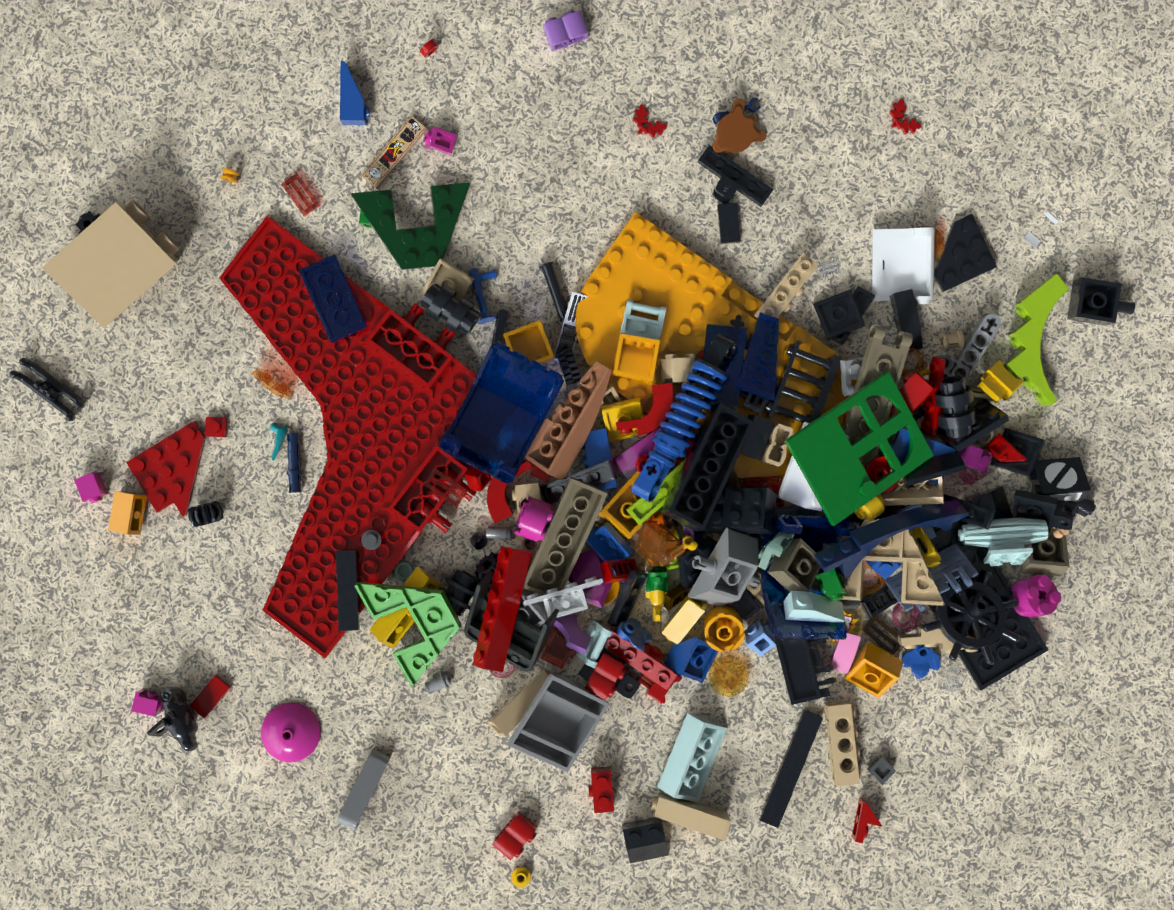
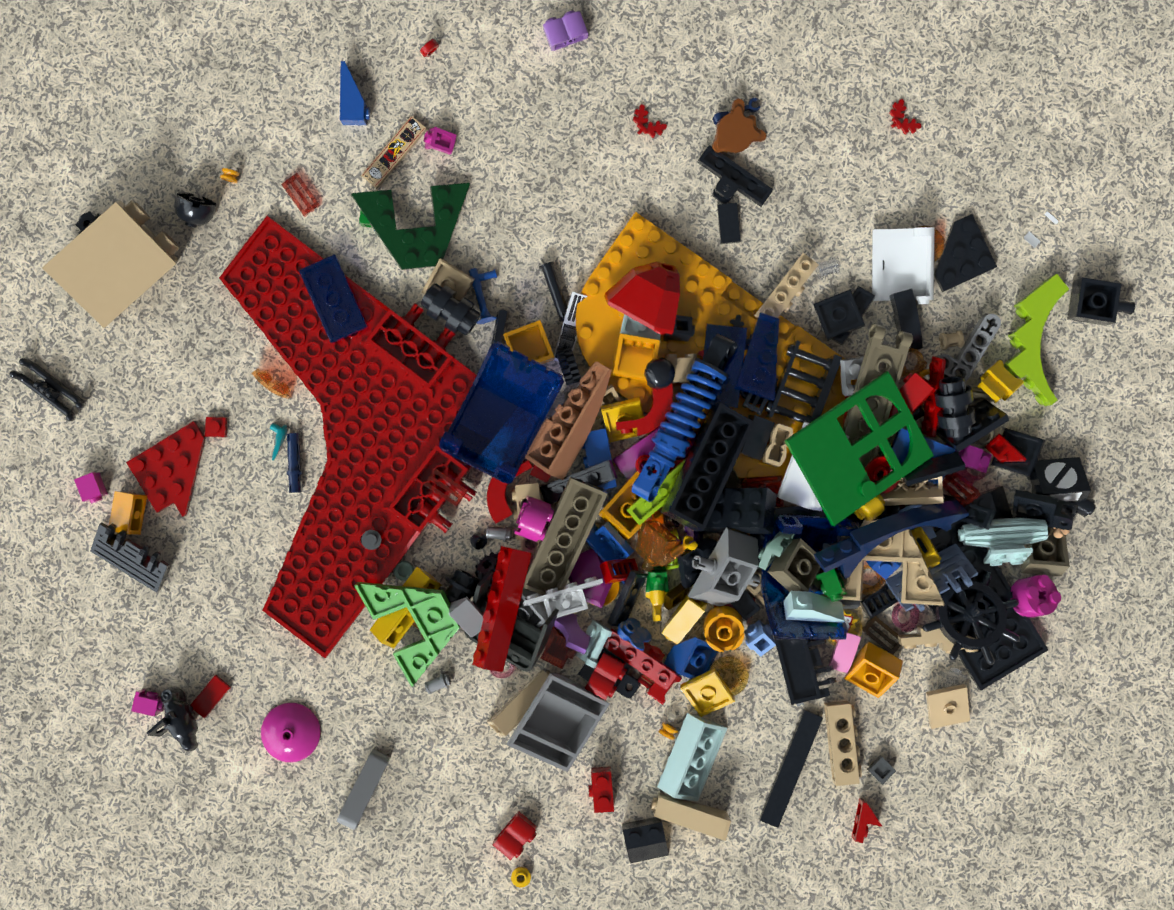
black gear [188,501,224,527] -> none
black tile [336,550,360,631] -> none
red slope [464,462,492,492] -> none
blue plate [901,644,941,679] -> none
none -> black hinge [90,522,169,593]
none -> black cylinder [174,192,216,228]
none -> light grey slope [449,597,483,637]
none -> red brick [604,262,680,335]
none -> black hair [644,357,675,390]
none -> light orange bush [658,722,678,740]
none -> black brick [664,315,695,342]
none -> yellow tile [680,668,735,717]
none -> tan plate [926,684,970,729]
none -> clear red tile [942,472,980,507]

